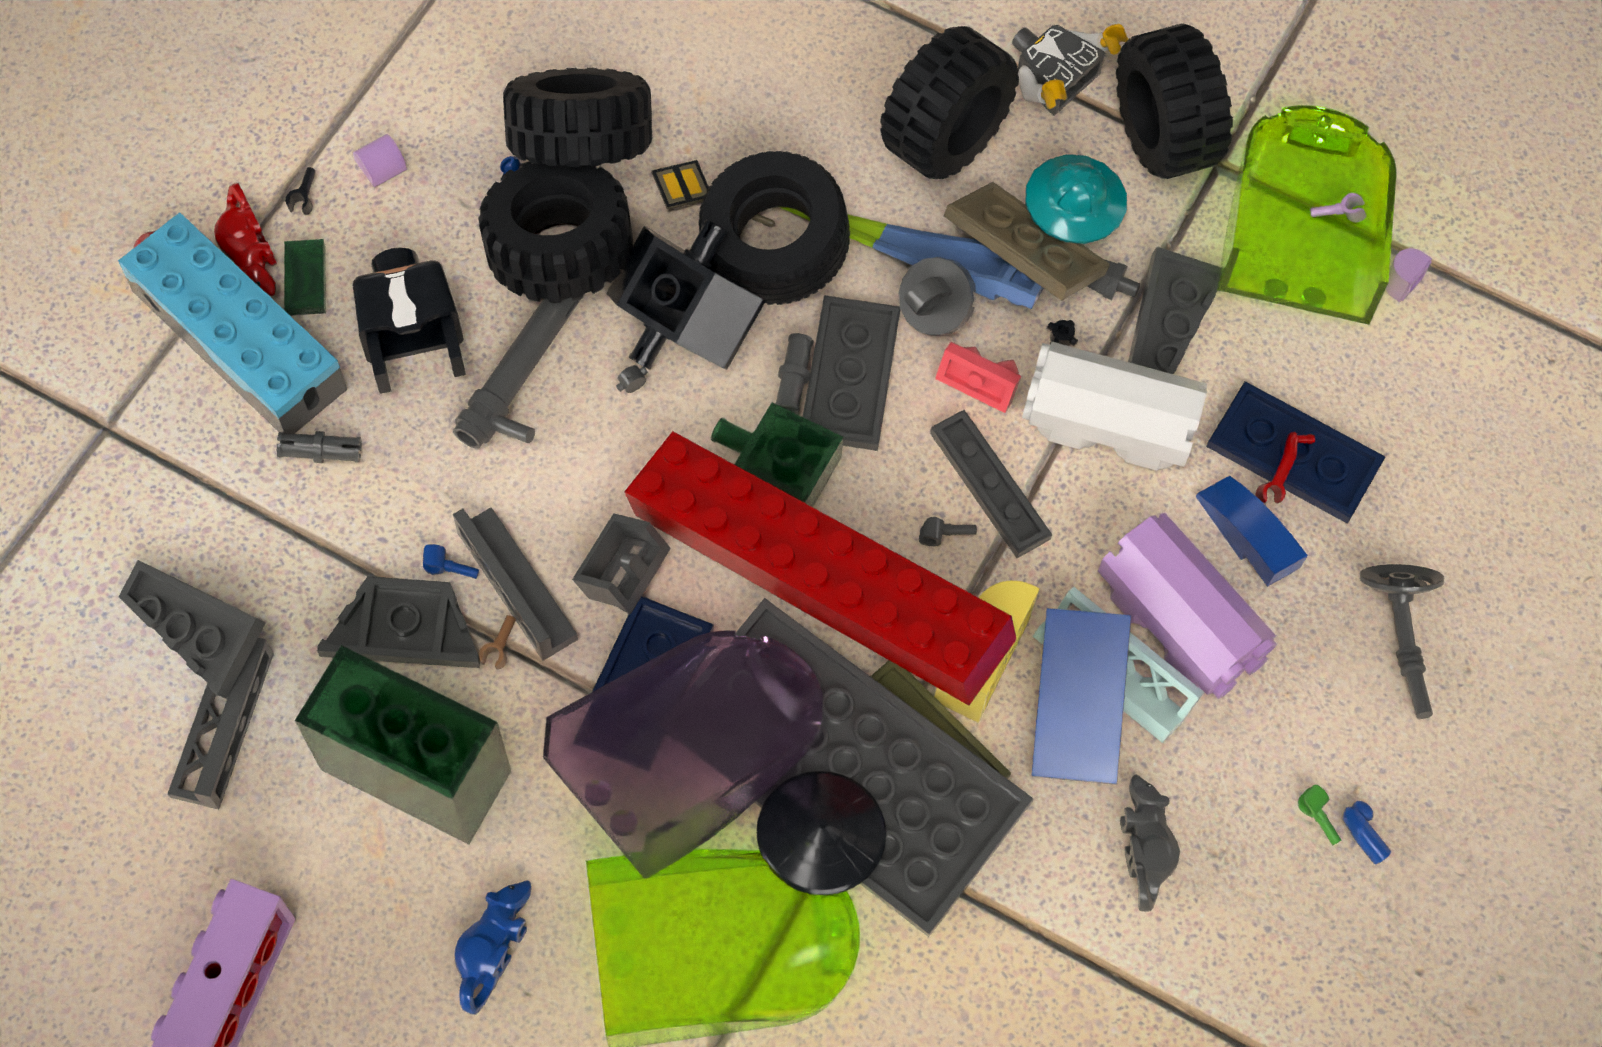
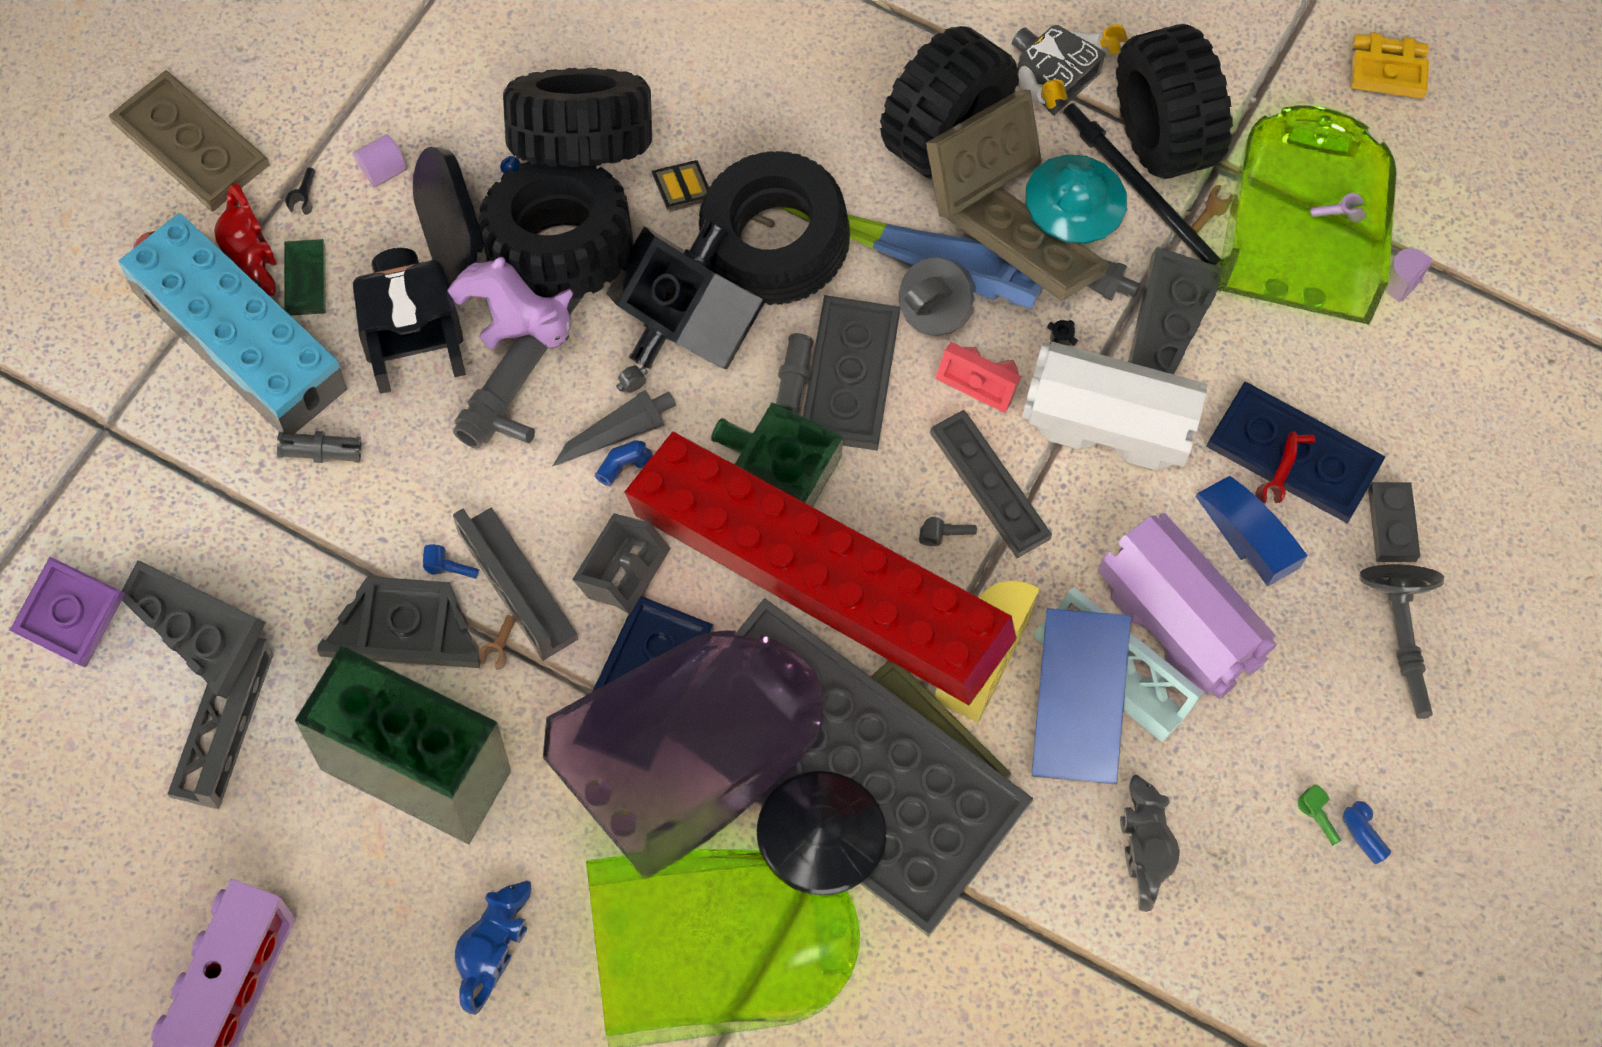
none -> medium lavender tile [9,557,126,668]
none -> dark tan tile [109,70,270,212]
none -> black tile [413,147,483,287]
none -> lavender animal [448,257,573,350]
none -> dark grey bar [552,390,676,467]
none -> blue arm [594,440,653,486]
none -> dark tan tile [926,89,1042,218]
none -> black bar [1063,103,1223,267]
none -> medium nougat hand [1191,185,1233,233]
none -> yellow plate [1350,32,1429,99]
none -> dark grey plate [1368,482,1420,562]

